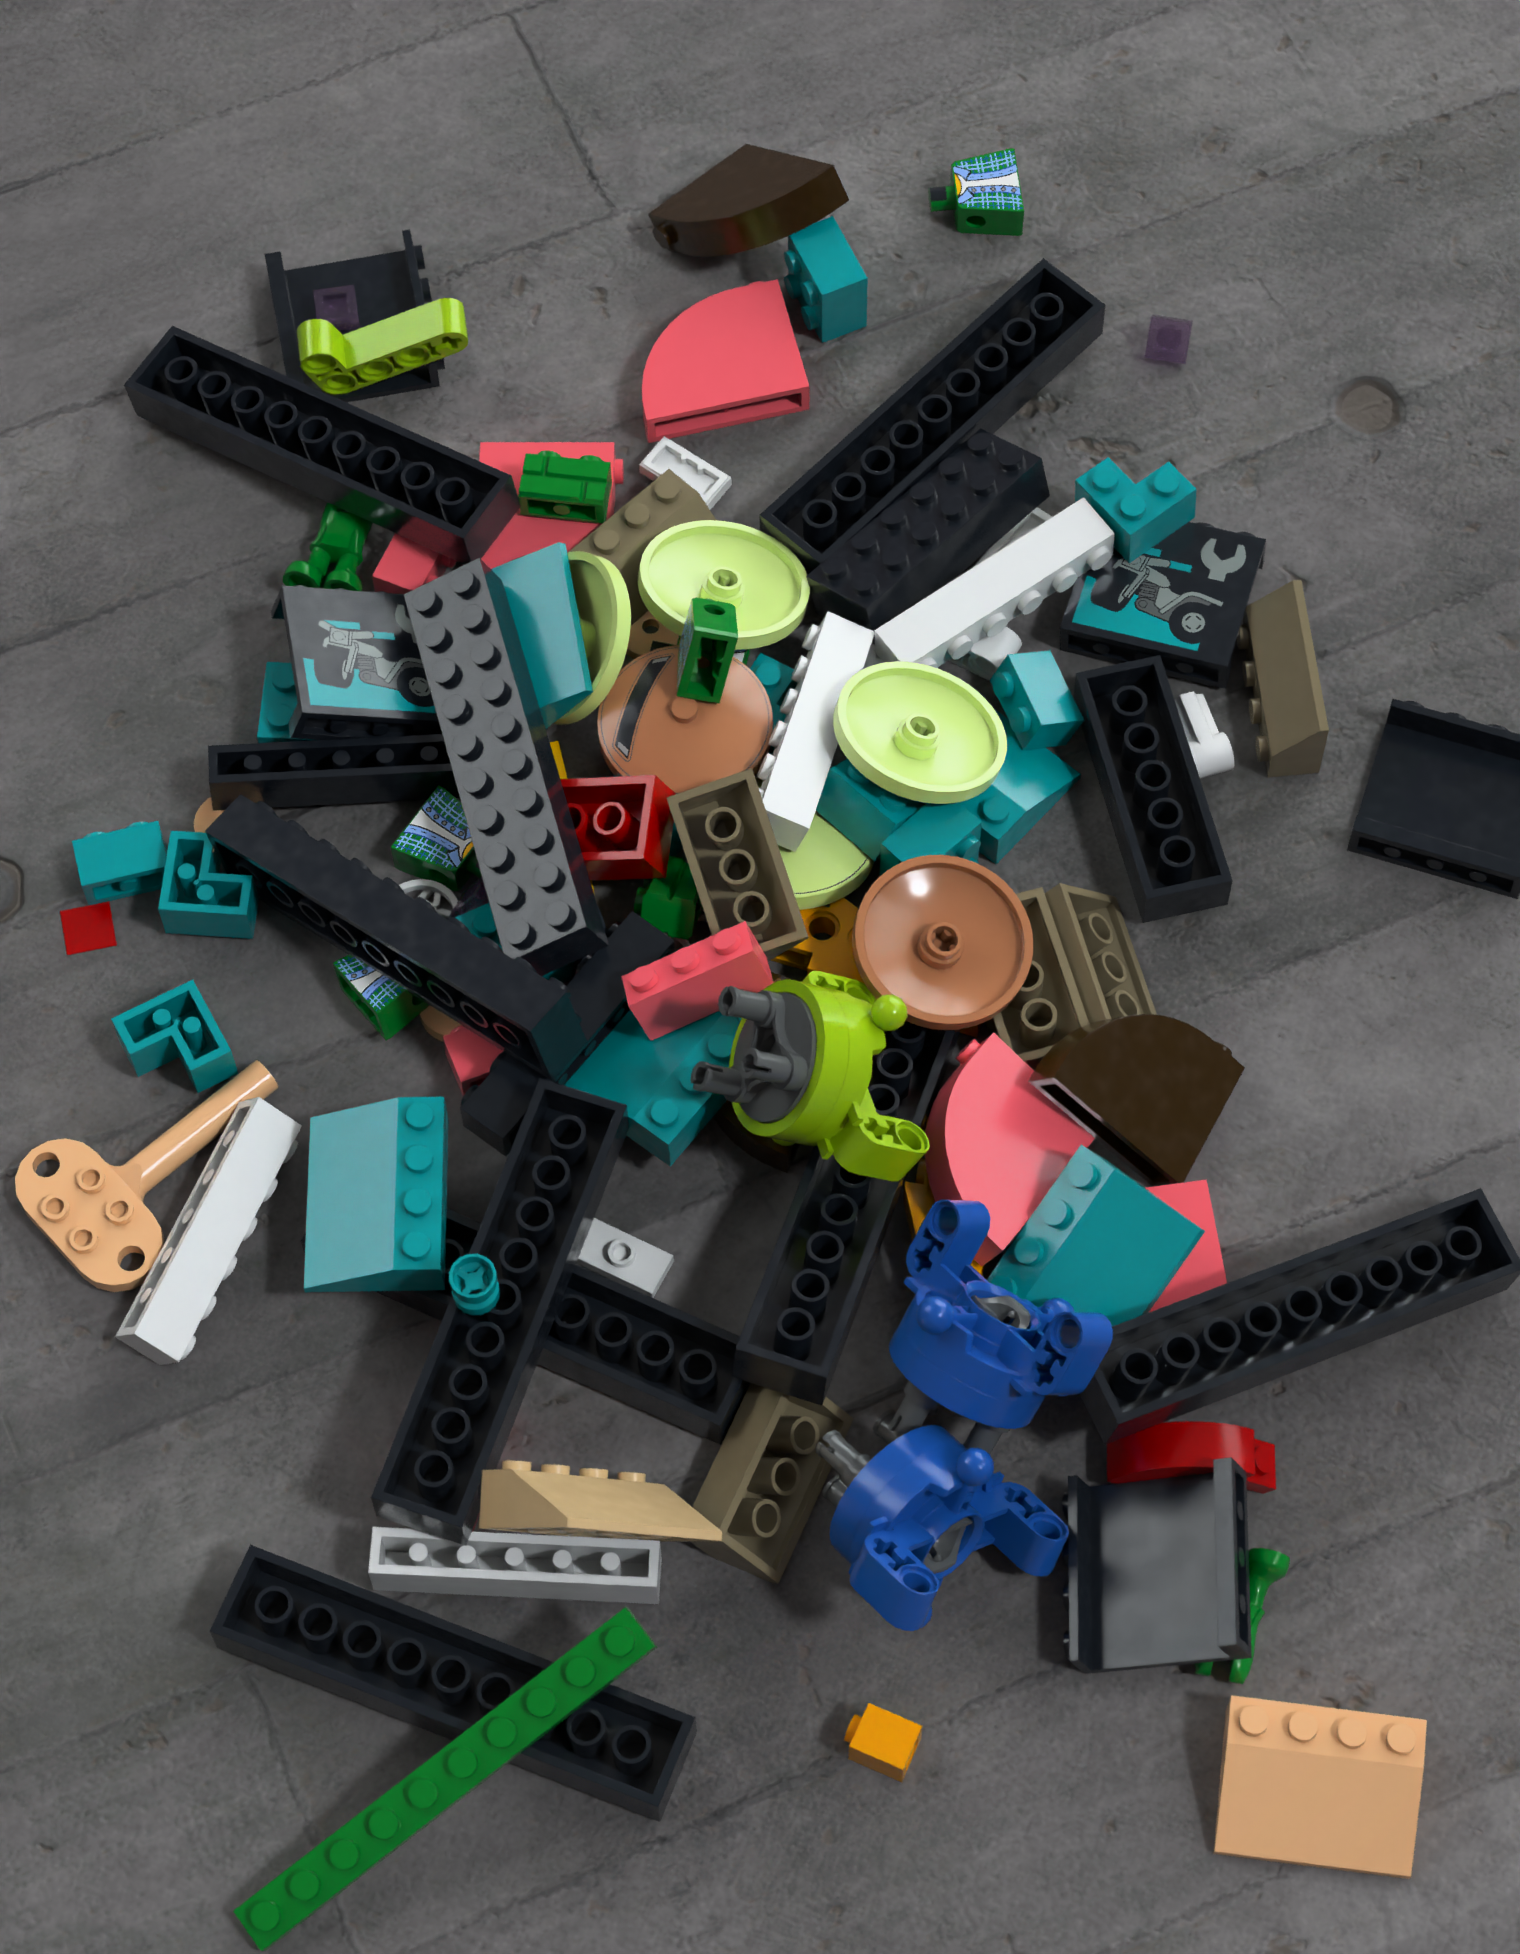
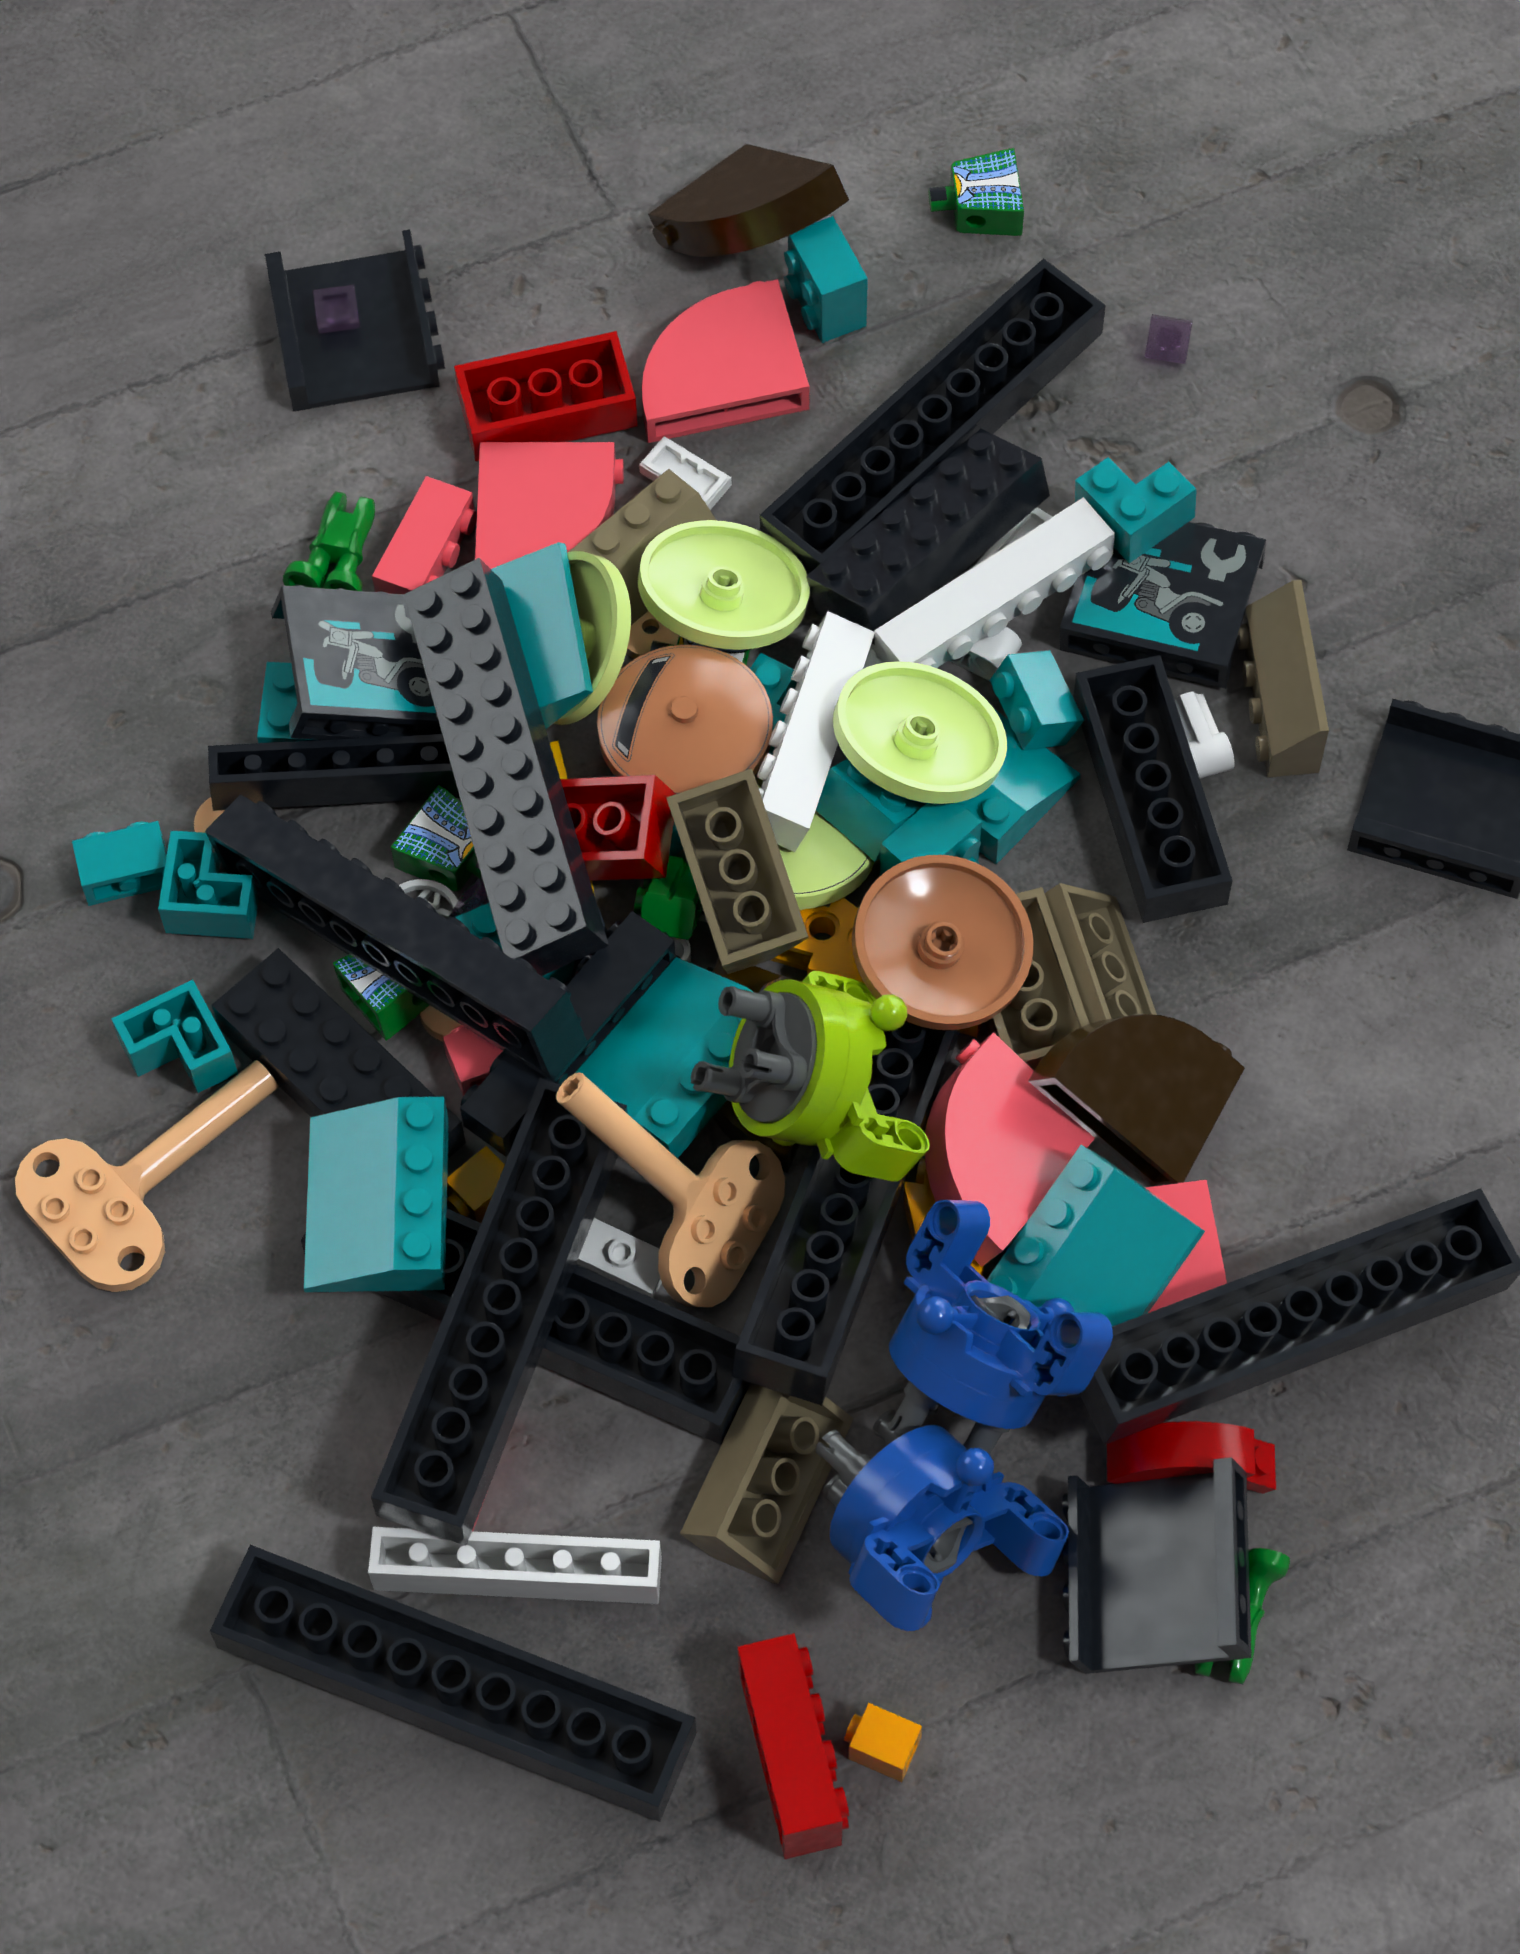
red sticker [60,901,117,955] -> none
white brick [115,1097,302,1365] -> none
black brick [124,326,521,564] -> none
green plate [233,1607,657,1952] -> none
lime beam [297,298,468,395] -> none
teal wheel [449,1254,500,1315] -> none
tan slope [479,1461,722,1542] -> none
green brick [518,451,612,524] -> none
coral brick [621,921,774,1041] -> none
green torso [676,597,738,704] -> none
light nougat slope [1214,1695,1427,1879] -> none
none -> black brick [211,948,466,1158]
none -> light orange brick [447,1146,505,1223]
none -> red brick [454,331,638,462]
none -> light nougat piece [556,1072,785,1307]
none -> red brick [738,1633,850,1859]

